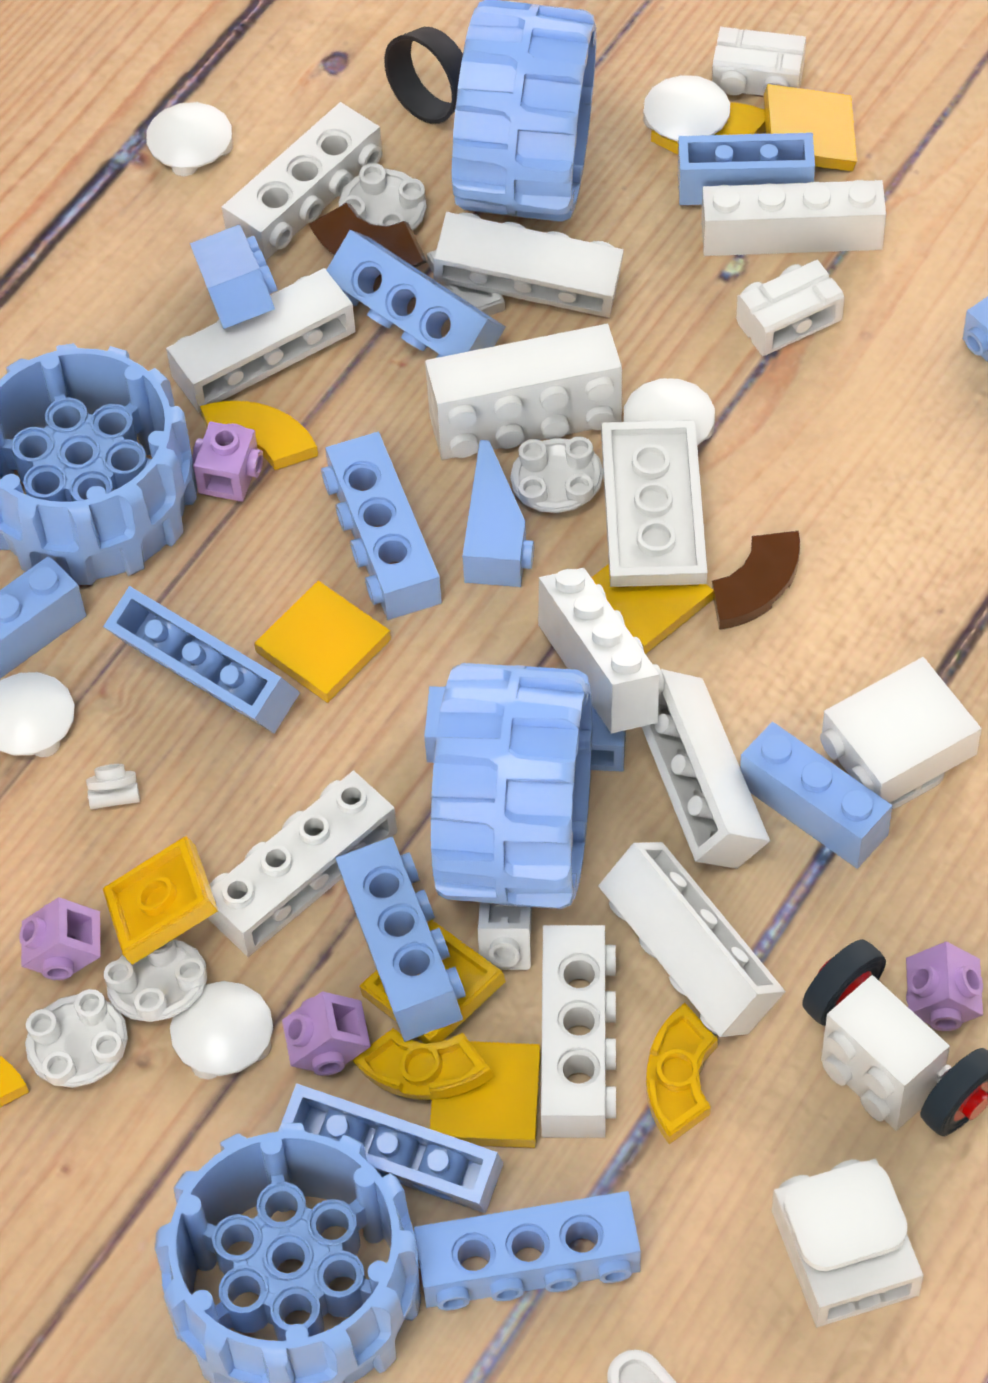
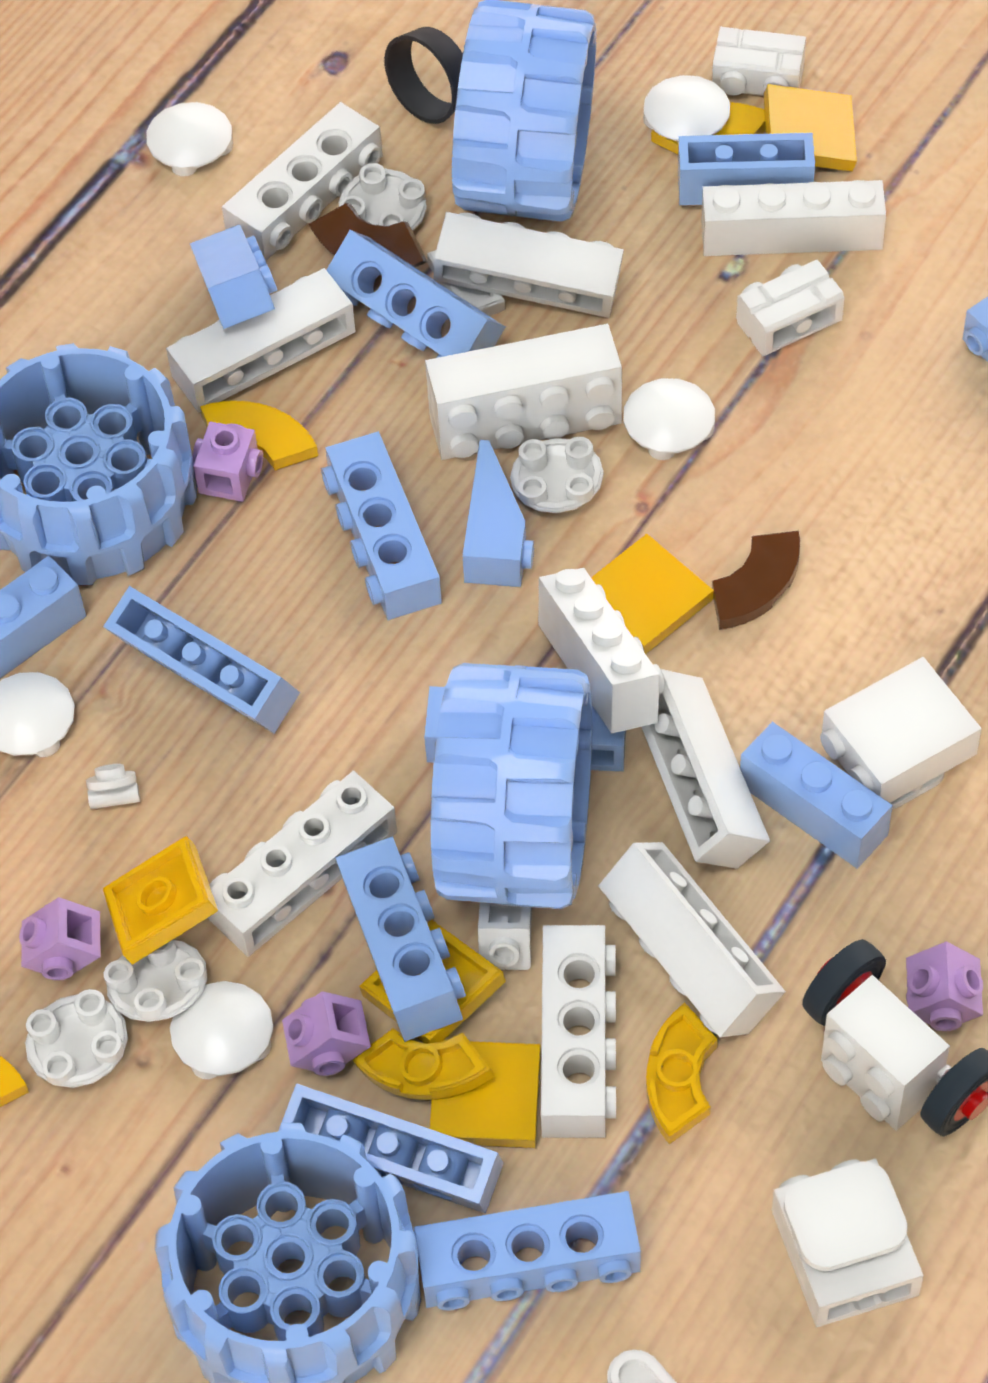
yellow tile [254,580,391,703] -> none
white plate [601,420,707,587] -> none

